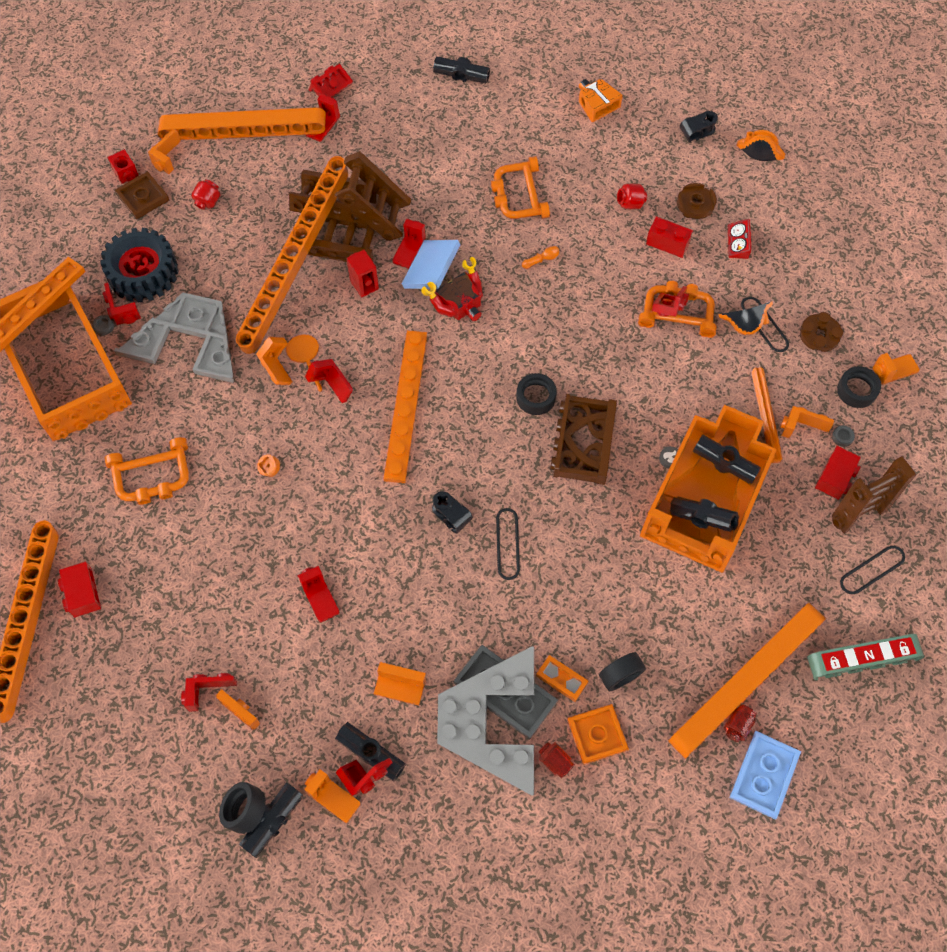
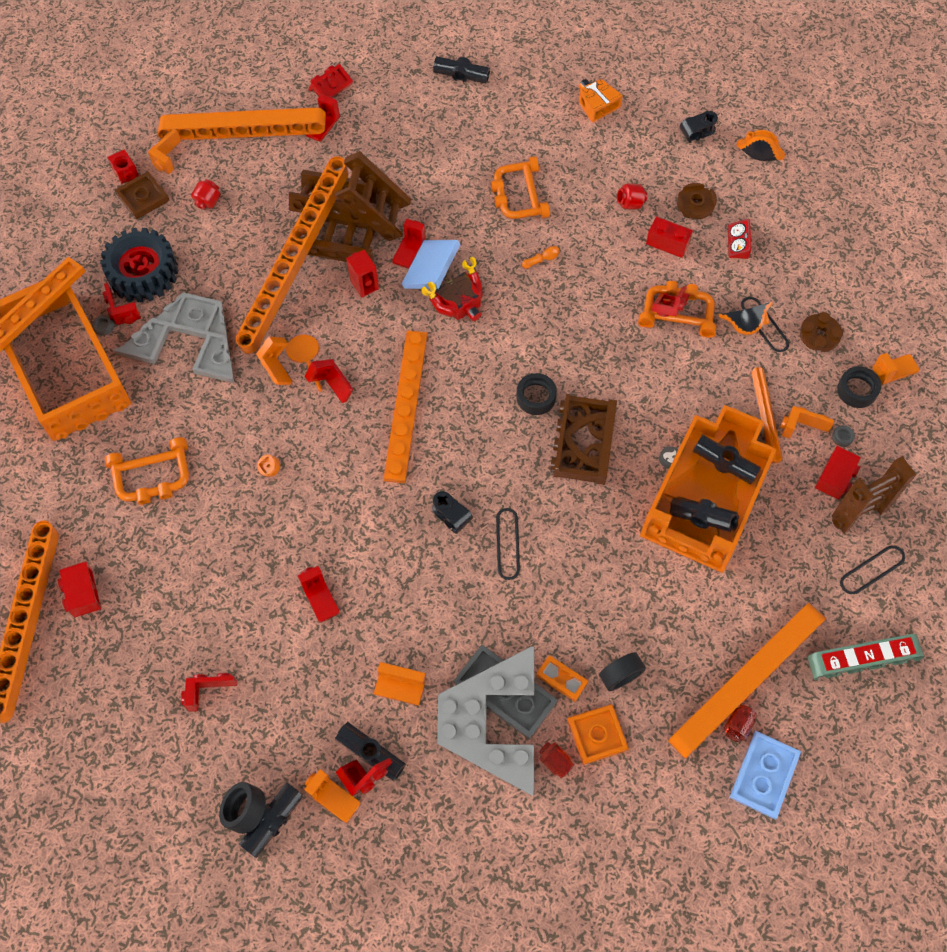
orange plate [216,689,260,730] -> none

